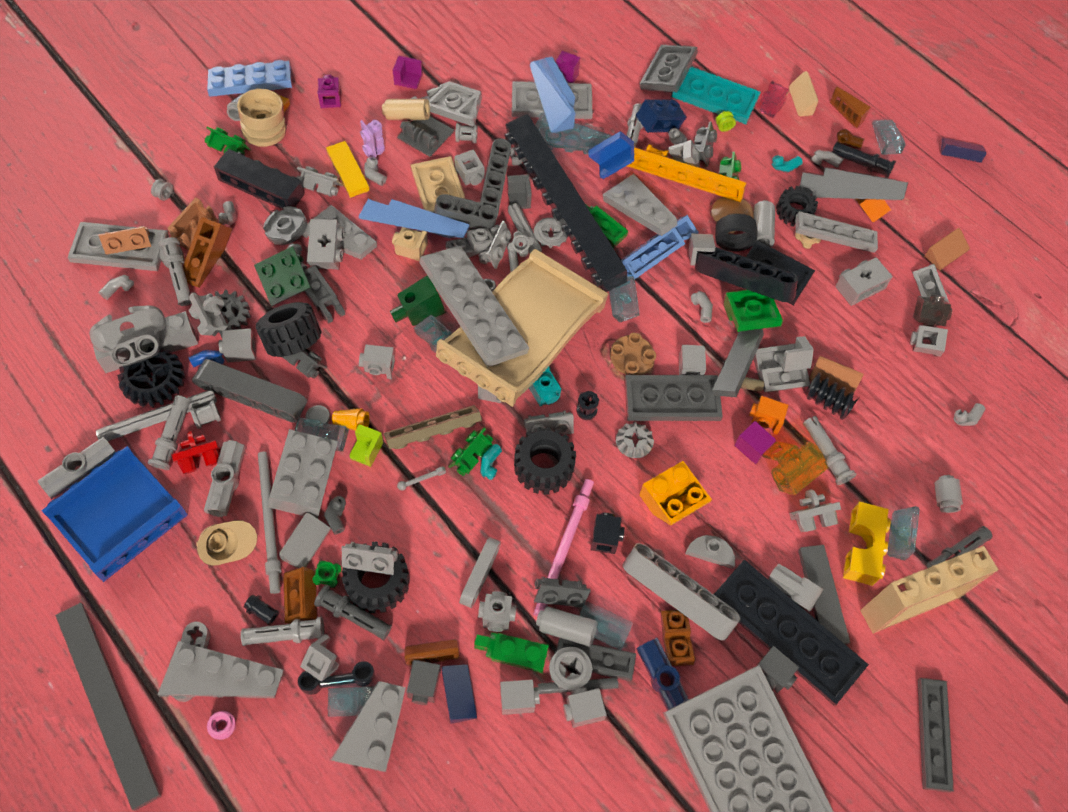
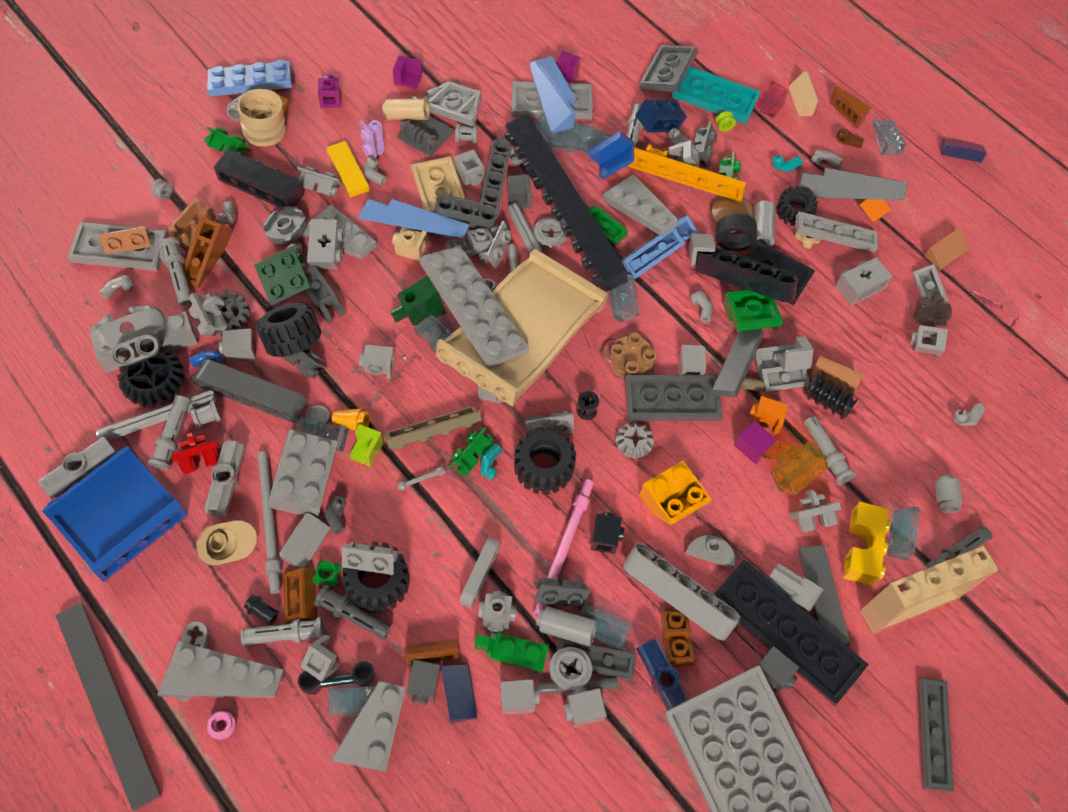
light grey plate [508,231,534,257] -> none
teal brick [529,366,561,407] -> none
black pin [832,141,896,178] -> none

